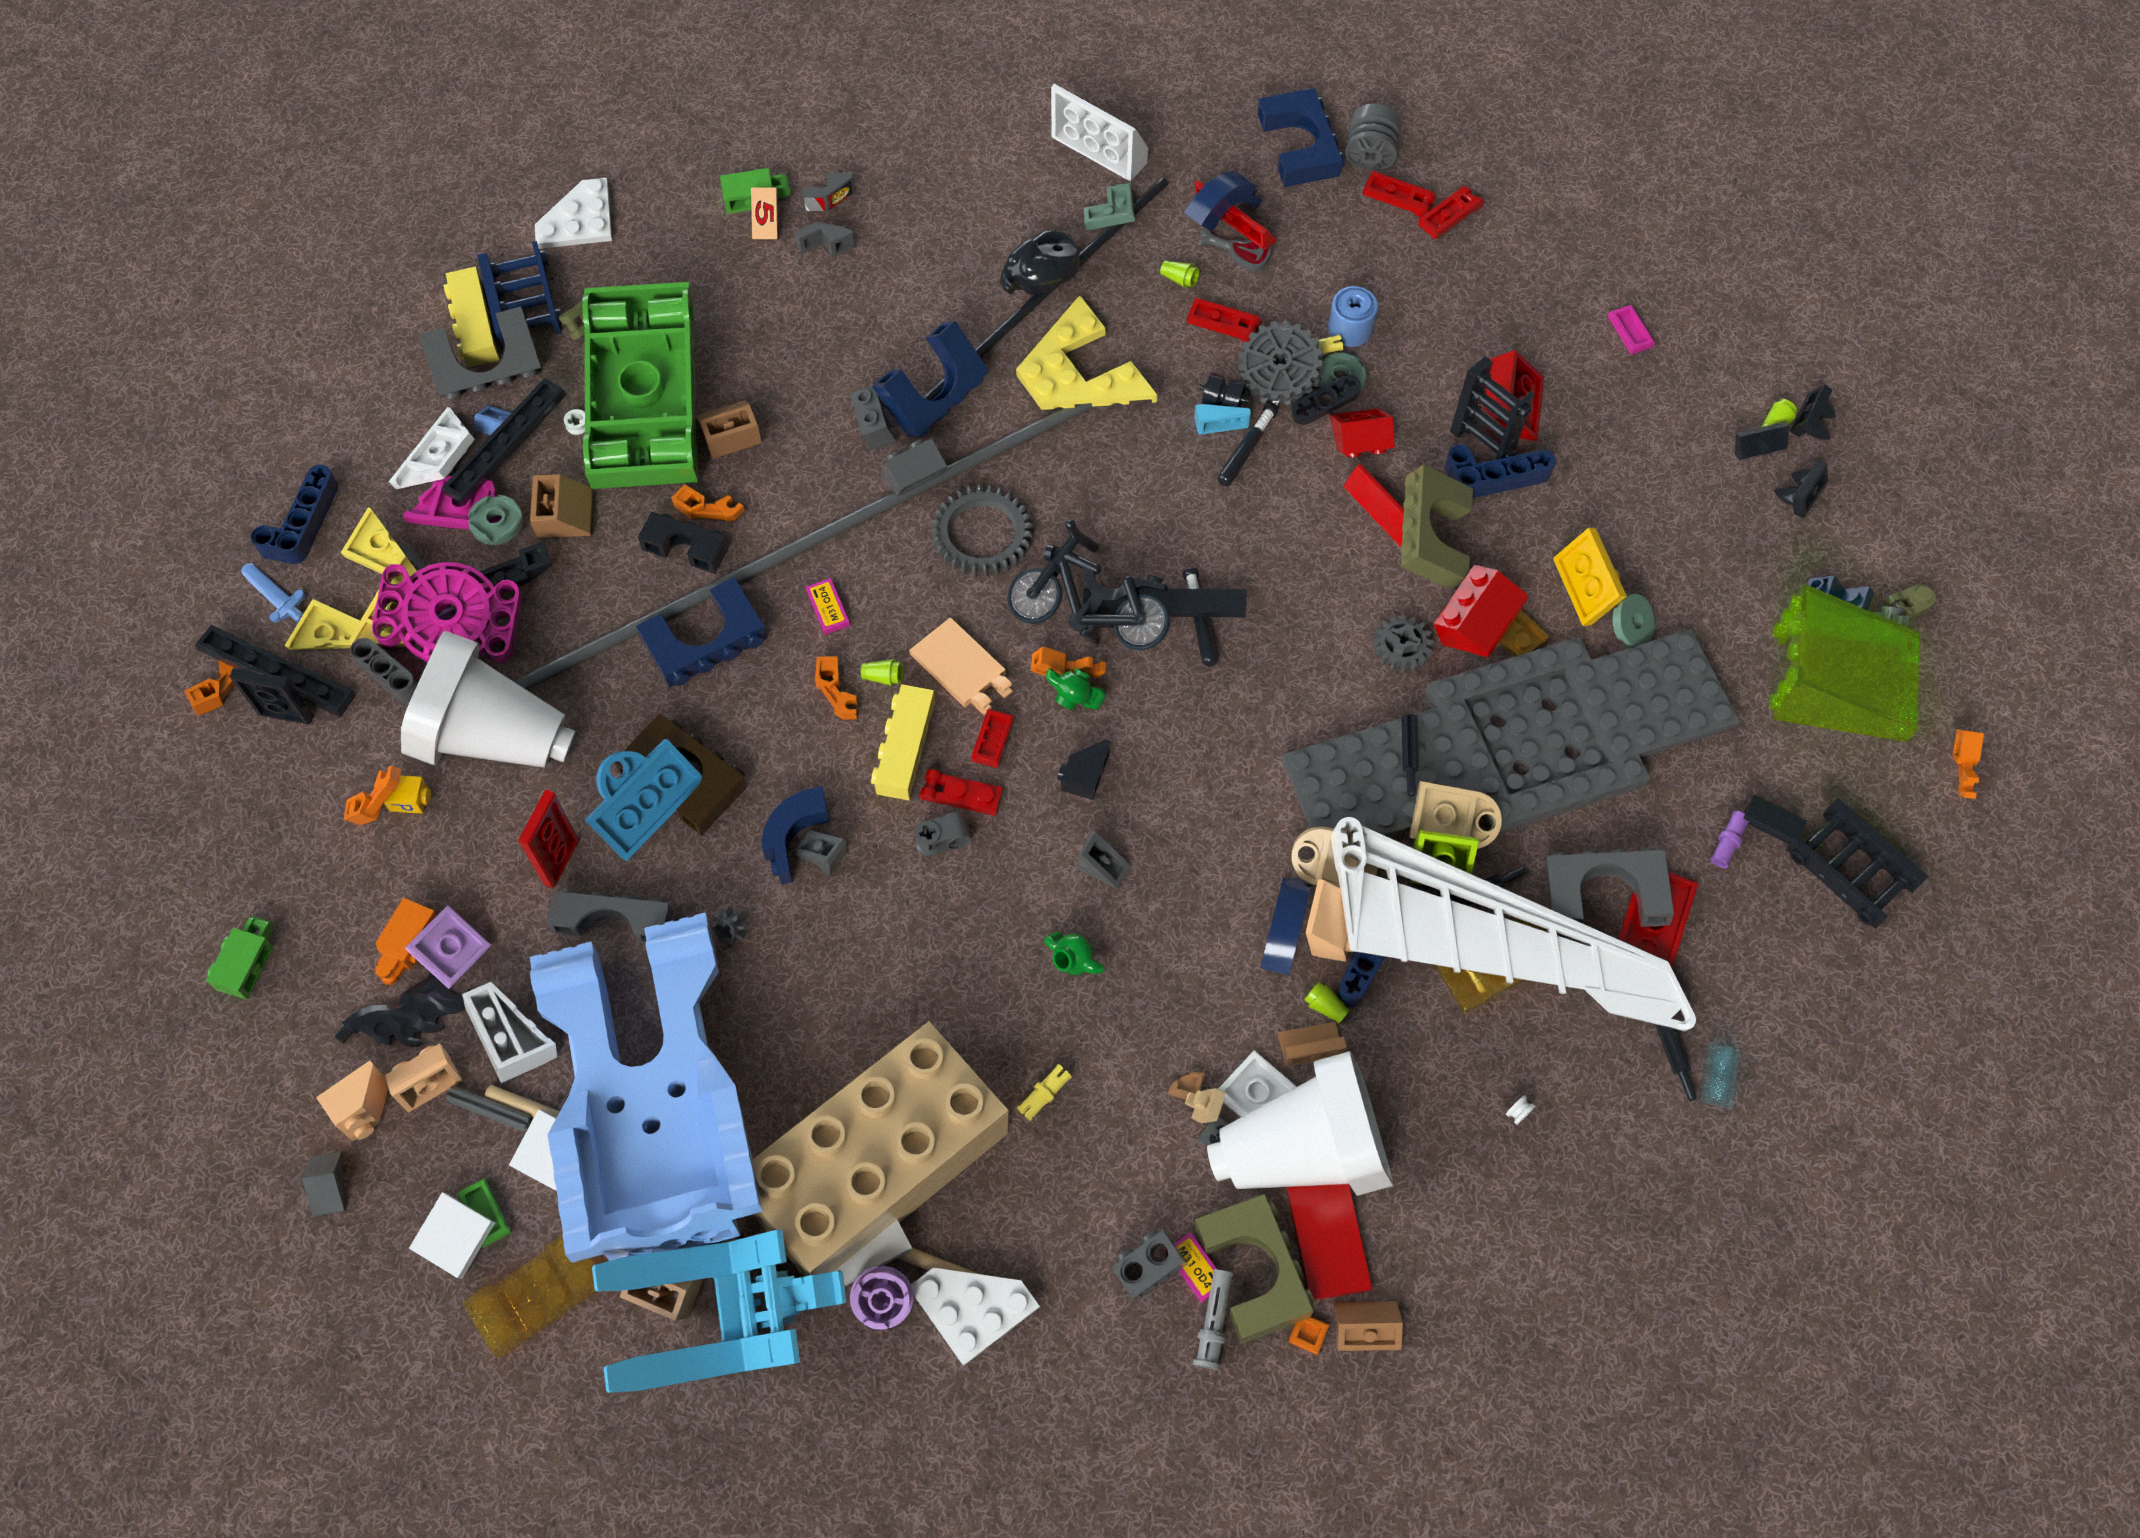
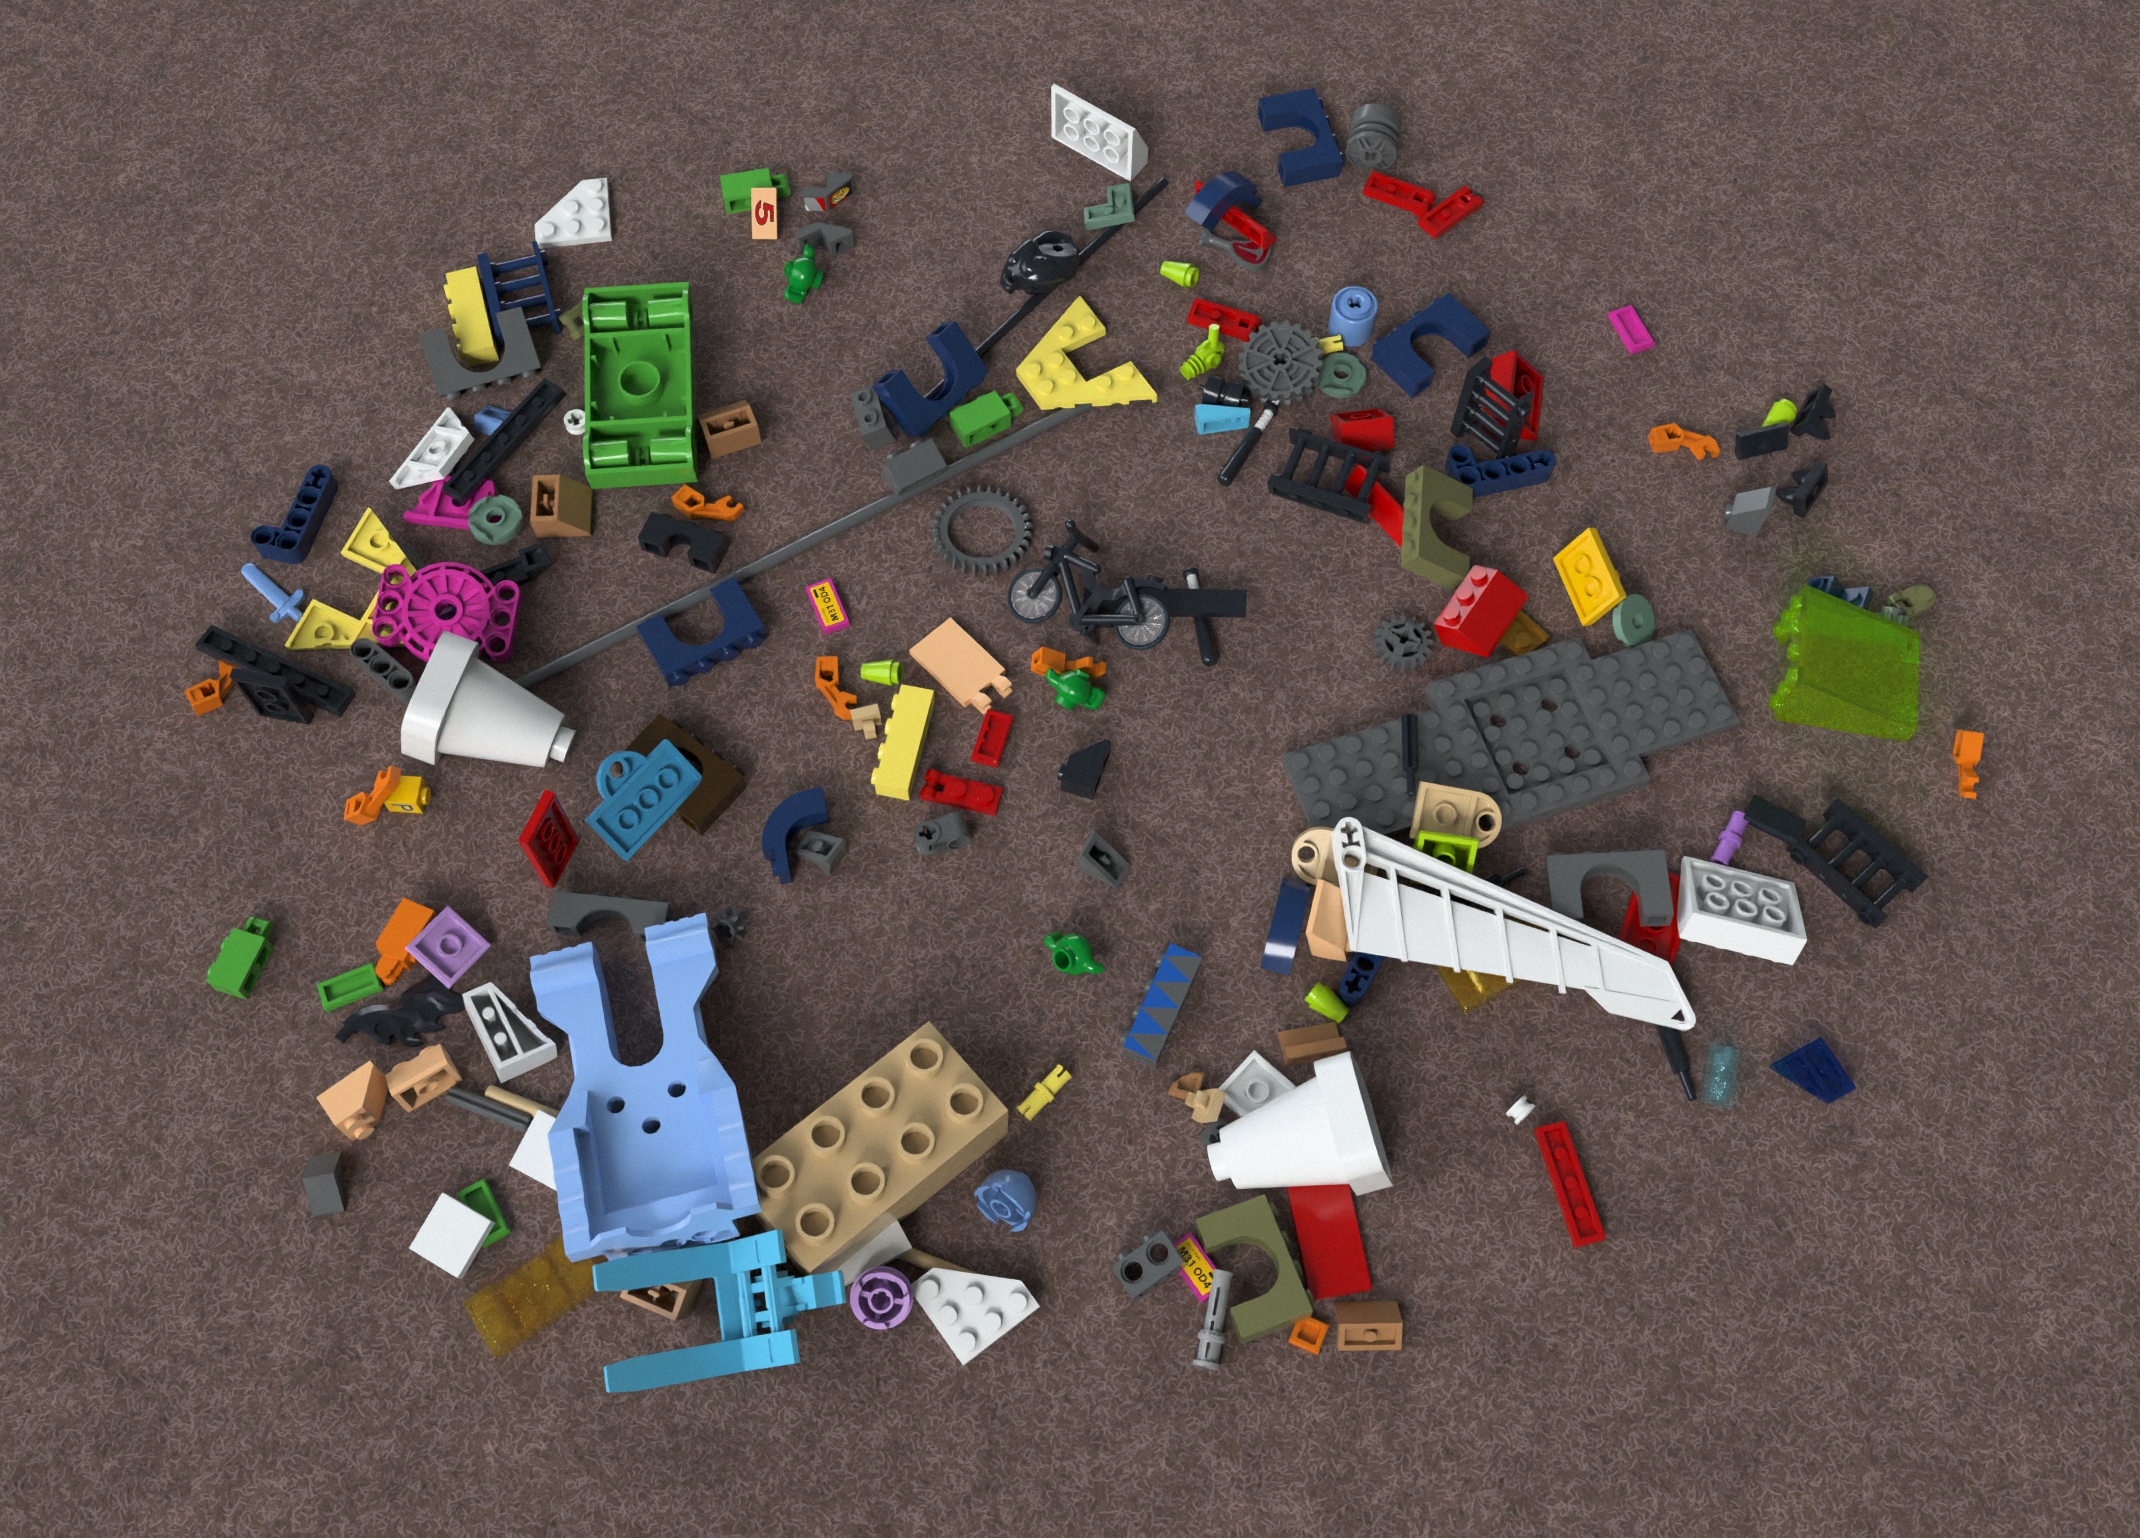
black beam [1291,375,1361,425] -> none
none -> bright green tile [316,962,384,1012]
none -> green piece [783,244,823,304]
none -> tan tile [850,704,882,740]
none -> bright green brick [950,391,1024,448]
none -> medium blue cylinder [974,1169,1037,1232]
none -> brick [1120,943,1203,1069]
none -> lime piece [1180,324,1225,380]
none -> black fence [1267,428,1391,525]
none -> dark blue arch [1371,293,1491,398]
none -> red plate [1534,1121,1606,1249]
none -> orange piece [1648,423,1720,460]
none -> white slope [1677,856,1807,965]
none -> dark grey slope [1722,487,1776,537]
none -> clear blue wing [1770,1037,1856,1105]

